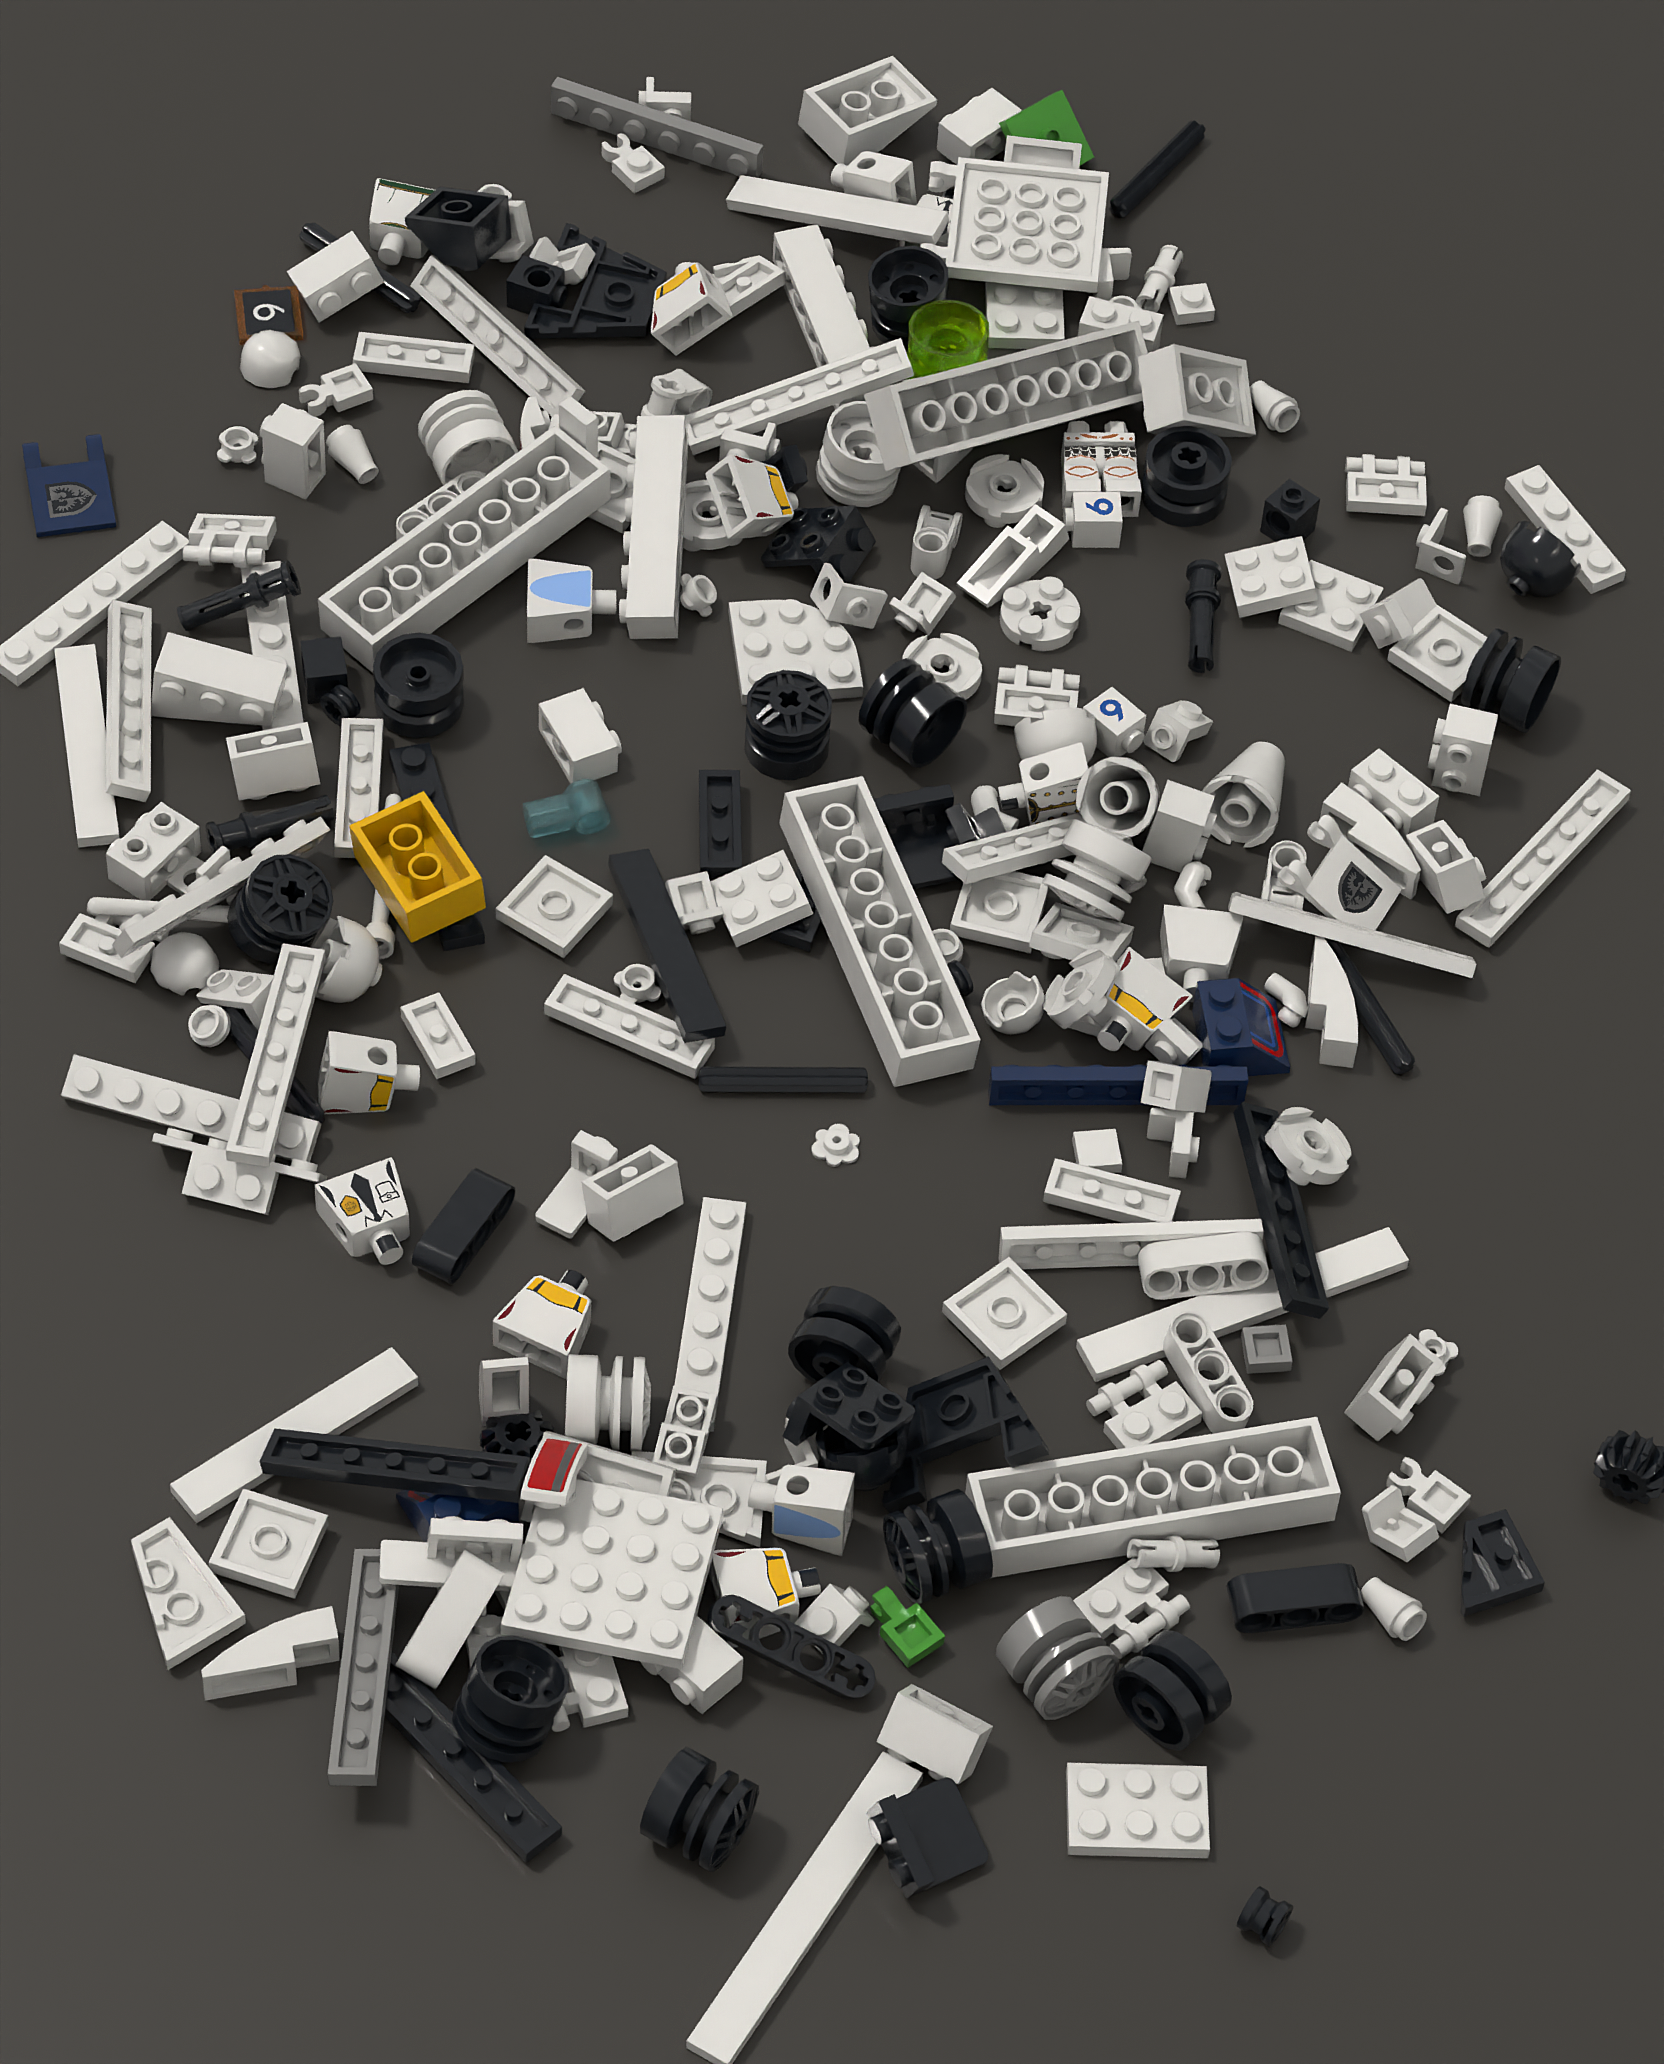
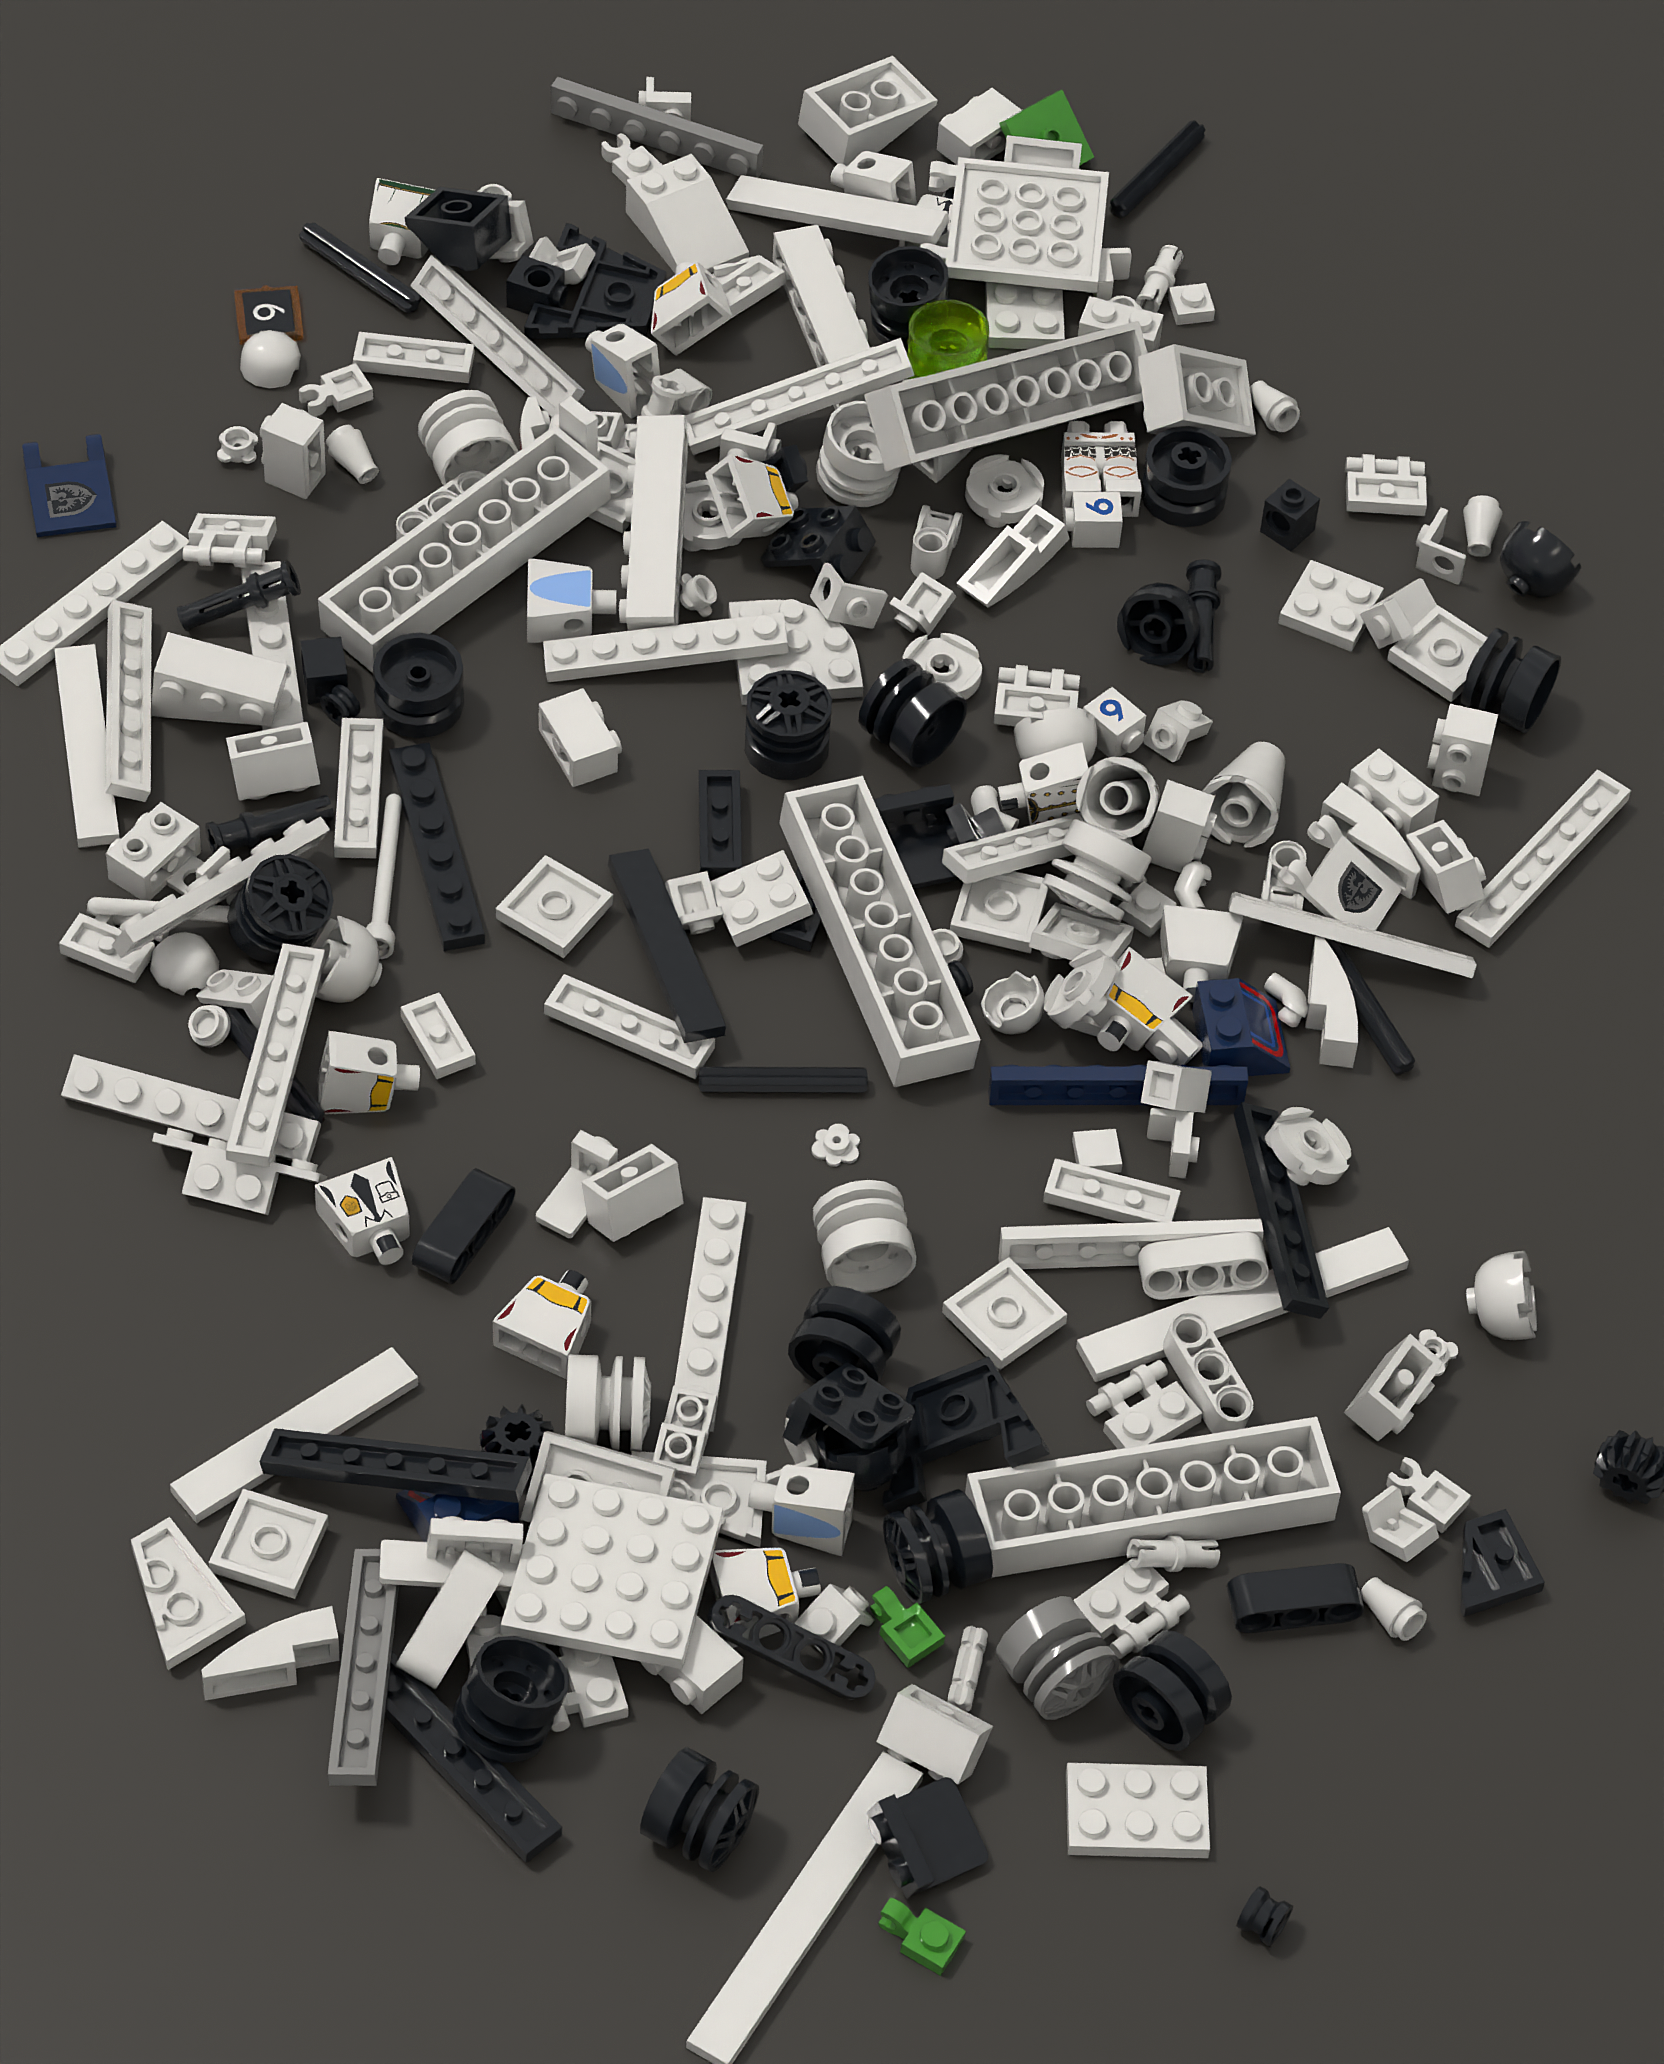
white brick [287,231,384,323] -> none
yellow brick [349,791,486,943] -> none
white slope [479,1357,529,1426] -> none
slope [520,1437,588,1509] -> none
clear light blue piece [523,779,611,839] -> none
white plate [614,964,661,1004] -> none
white plate [1000,576,1080,651] -> none
white plate [1225,536,1318,618] -> none
light grey plate [1241,1324,1293,1374] -> none
white plate [1504,465,1626,594] -> none
none -> white plate [543,612,789,683]
none -> white torso [585,324,660,419]
none -> white slope [626,153,749,273]
none -> white wheel [813,1180,917,1293]
none -> bright green plate [878,1897,966,1976]
none -> white axle [947,1626,988,1712]
none -> black cylinder [1117,582,1200,666]
none -> white plate [1118,881,1176,938]
none -> white cylinder [1466,1251,1537,1340]

